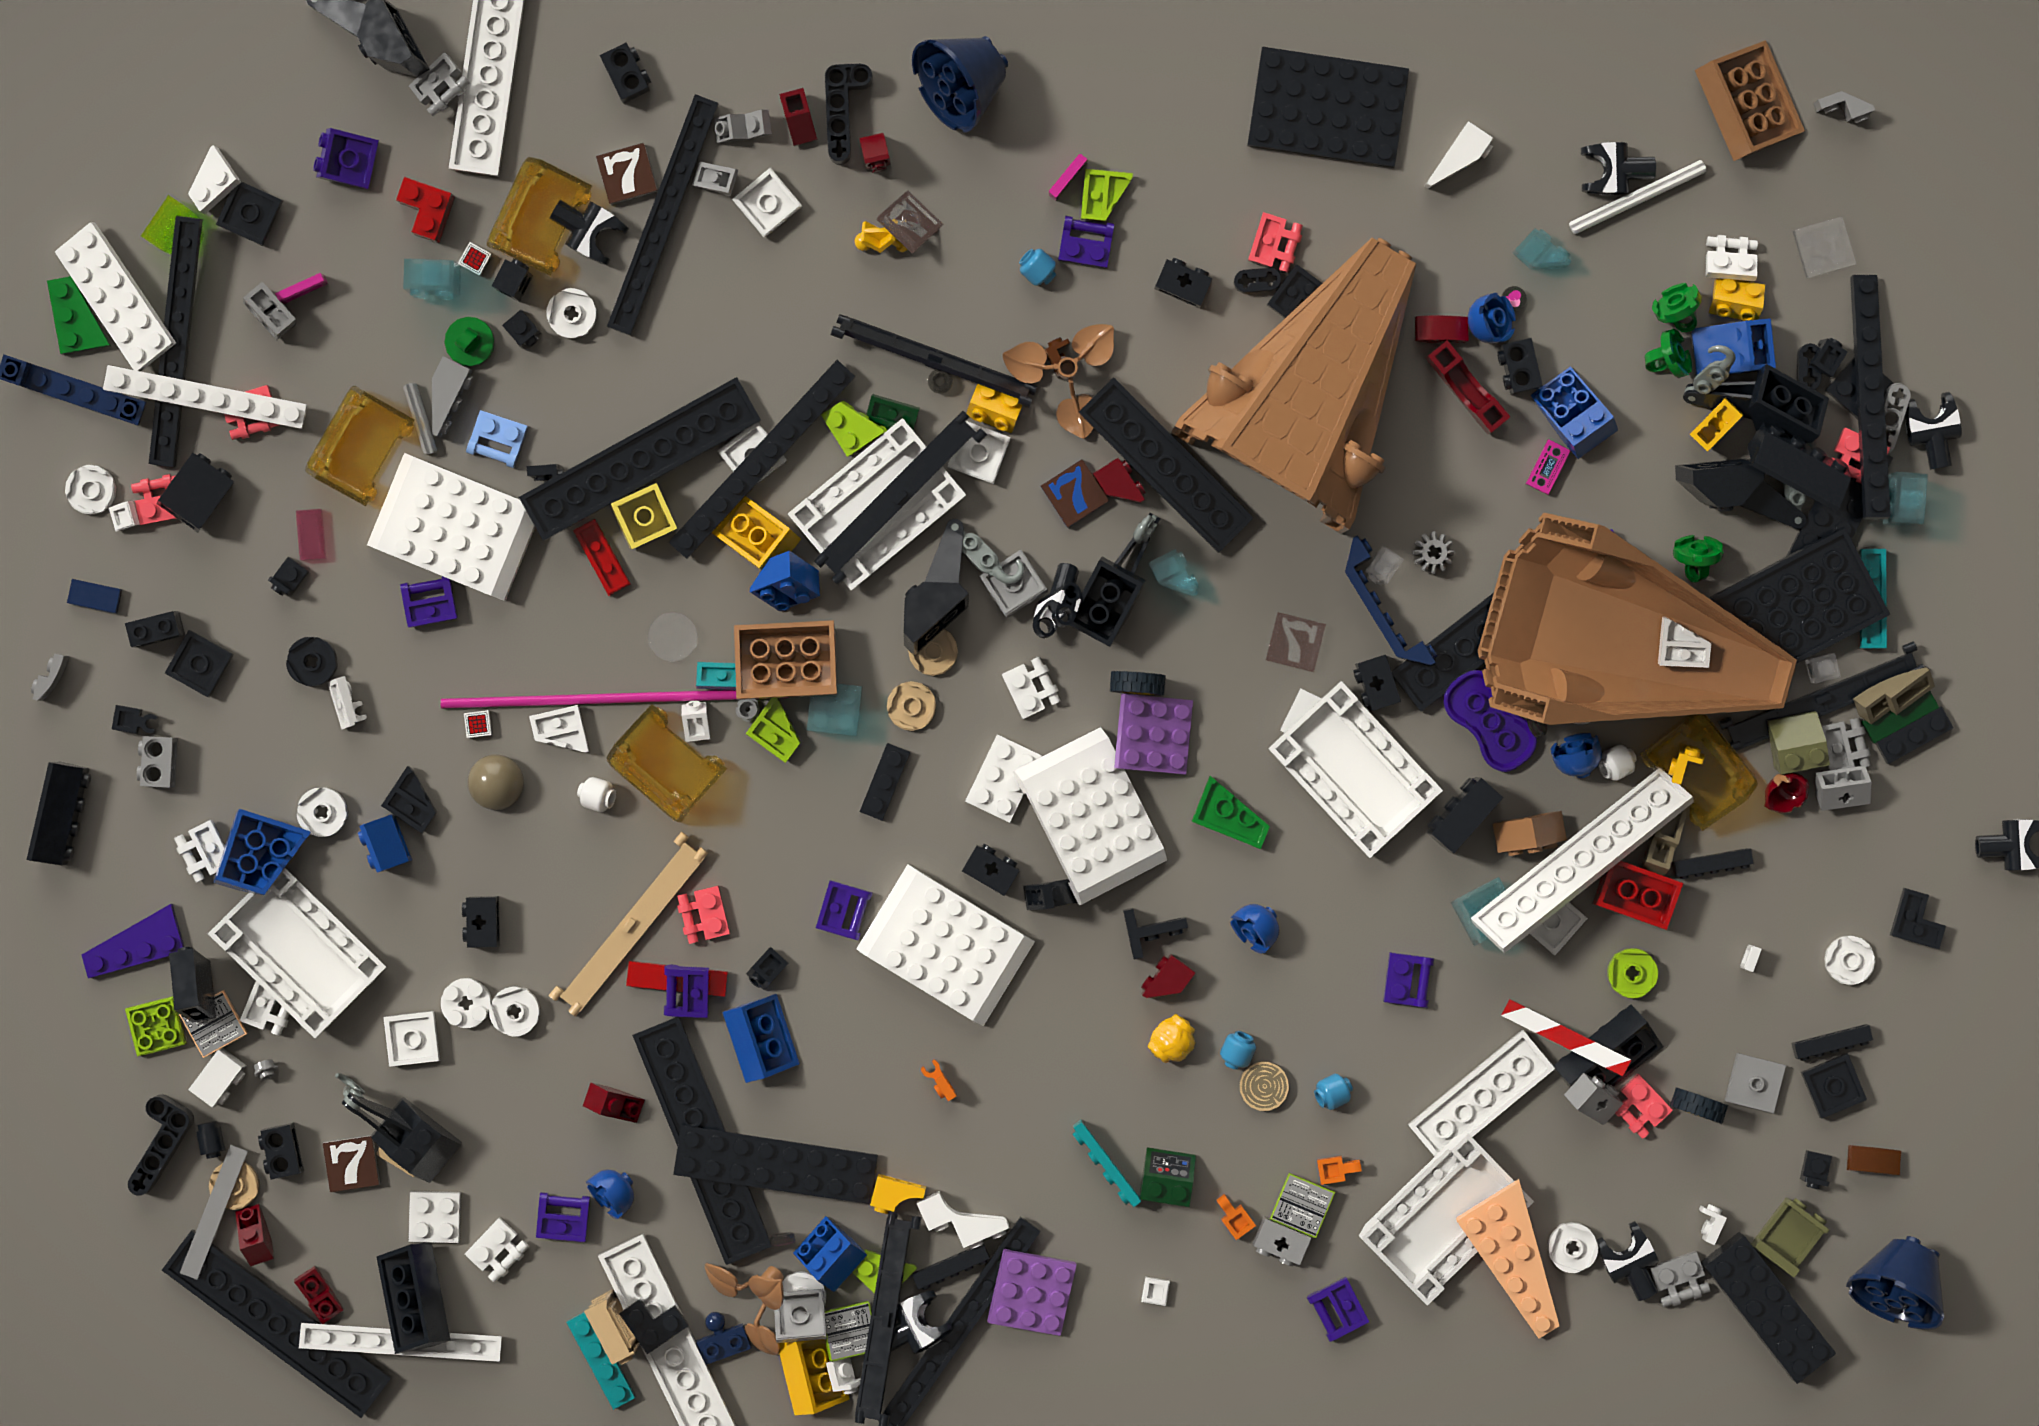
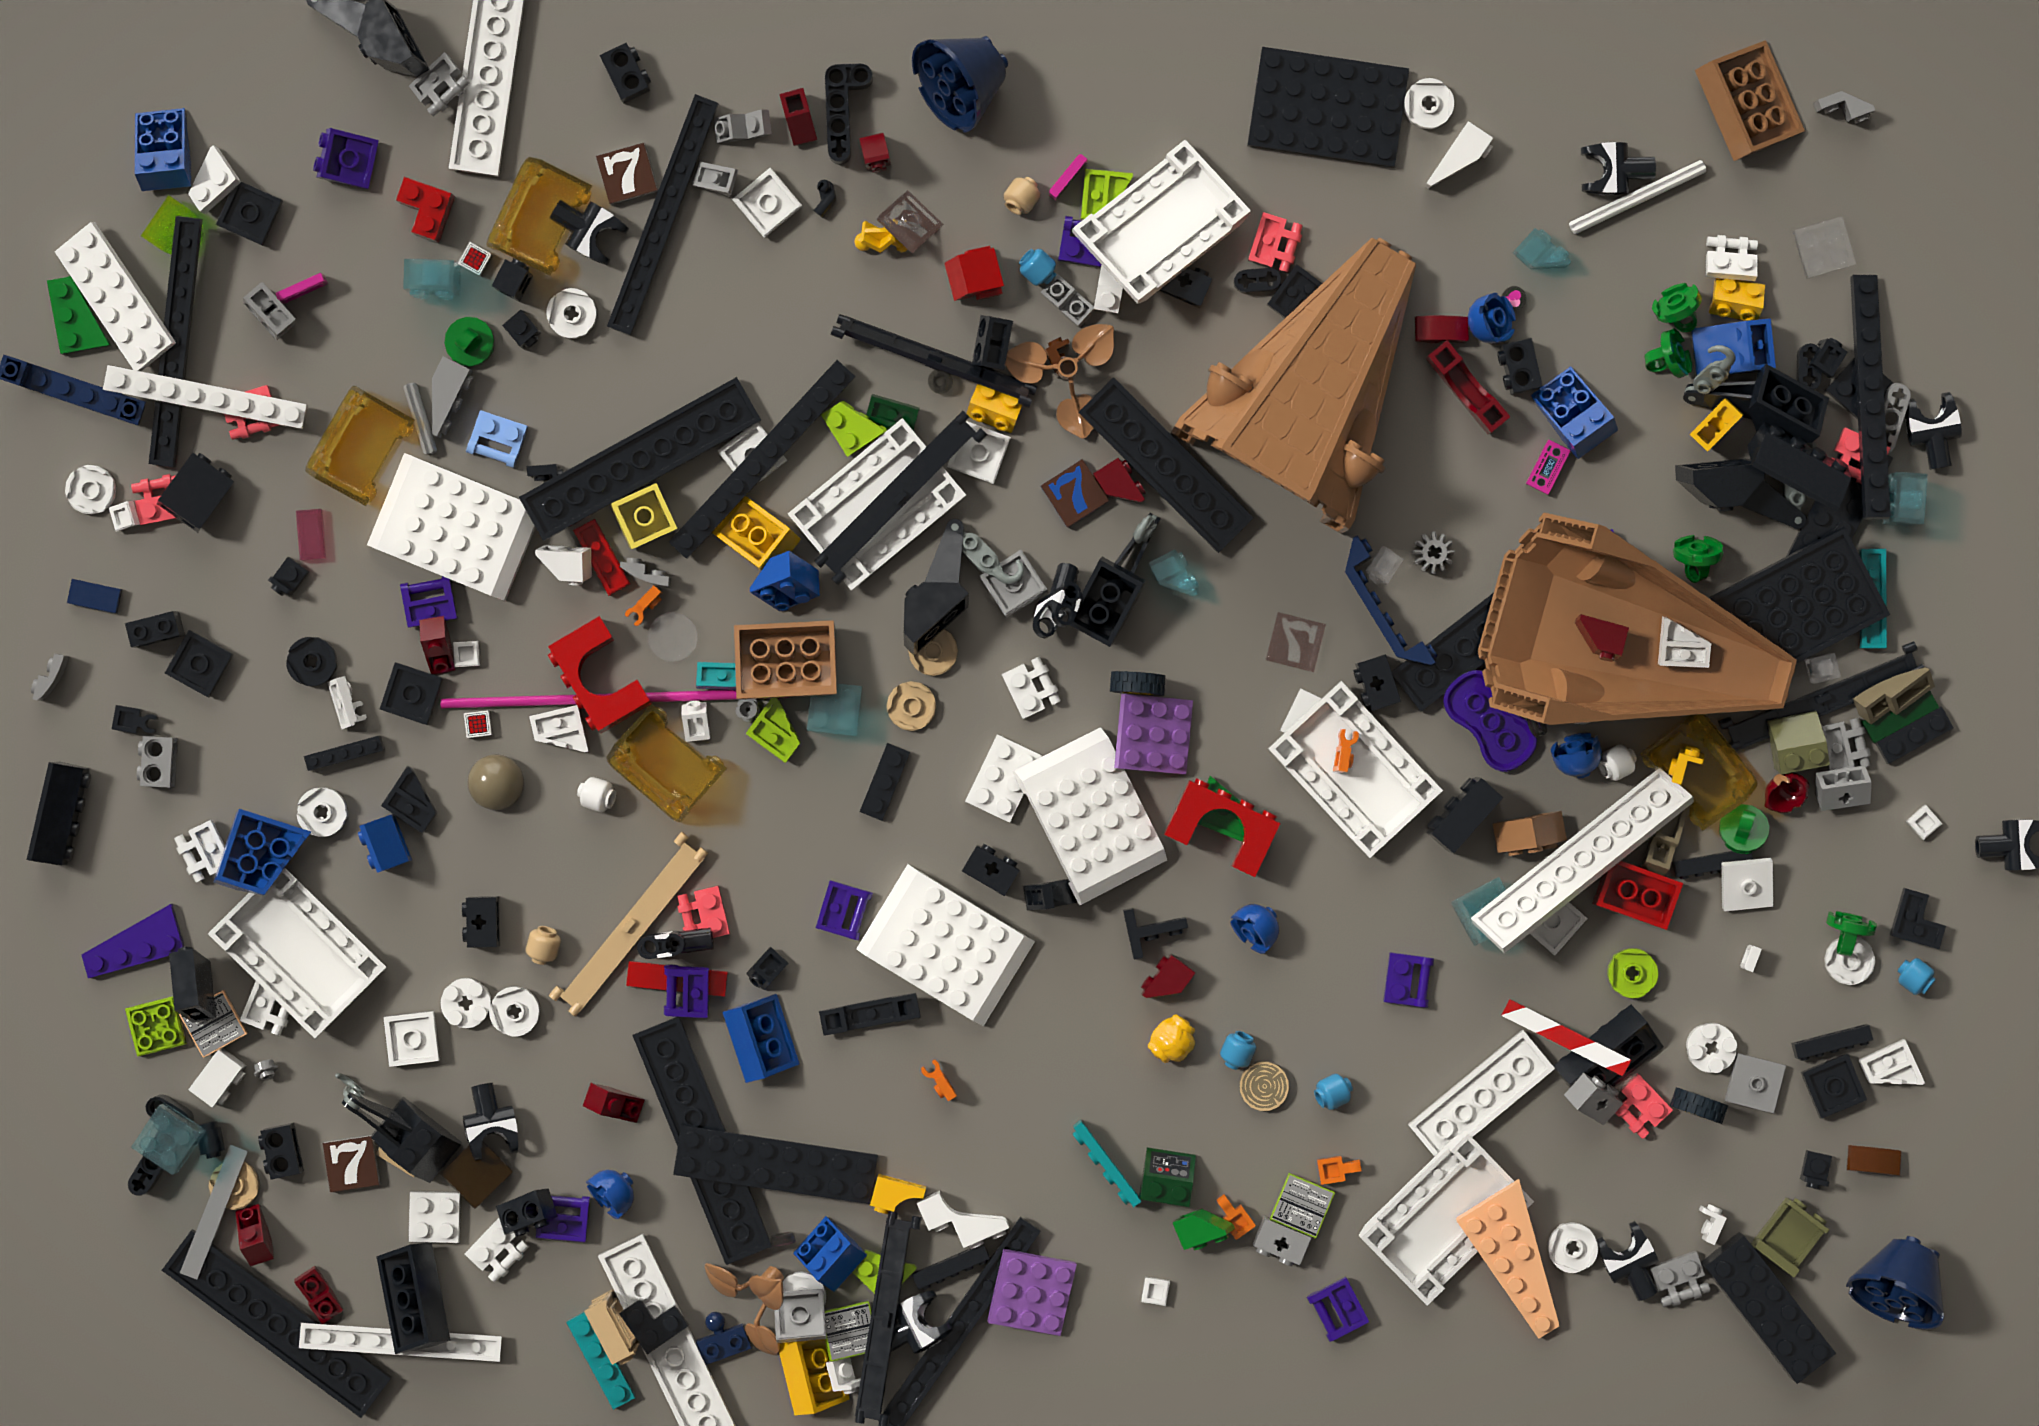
none -> clear light blue brick [131,1103,206,1175]
none -> blue slope [135,108,191,191]
none -> black piece [304,735,385,771]
none -> black plate [380,662,443,725]
none -> dark red slope [419,616,456,674]
none -> dark brown slope [440,1142,513,1209]
none -> white tile [453,641,480,667]
none -> black connector [463,1083,518,1161]
none -> black brick [496,1188,558,1237]
none -> tan head [526,926,561,965]
none -> white slope [535,545,592,585]
none -> red arch [548,616,652,734]
none -> light grey slope [620,558,671,587]
none -> orange plate [625,585,663,626]
none -> black connector [637,927,714,959]
none -> black arm [813,179,836,218]
none -> black slope [819,993,921,1036]
none -> red plate [944,246,1004,301]
none -> black brick [972,315,1013,370]
none -> tan head [1004,177,1040,215]
none -> light grey slope [1041,274,1096,328]
none -> white slope [1072,140,1251,304]
none -> white slope [1094,264,1123,313]
none -> red arch [1164,778,1281,877]
none -> green slope [1173,1208,1235,1251]
none -> orange plate [1333,729,1359,773]
none -> white plate [1404,78,1454,129]
none -> dark red slope [1575,614,1629,662]
none -> white plate [1686,1023,1737,1073]
none -> green tile [1719,804,1770,854]
none -> white plate [1721,858,1773,911]
none -> green tile [1826,911,1877,957]
none -> white wing [1858,1039,1925,1085]
none -> dark azure head [1897,958,1936,995]
none -> white tile [1906,805,1942,840]

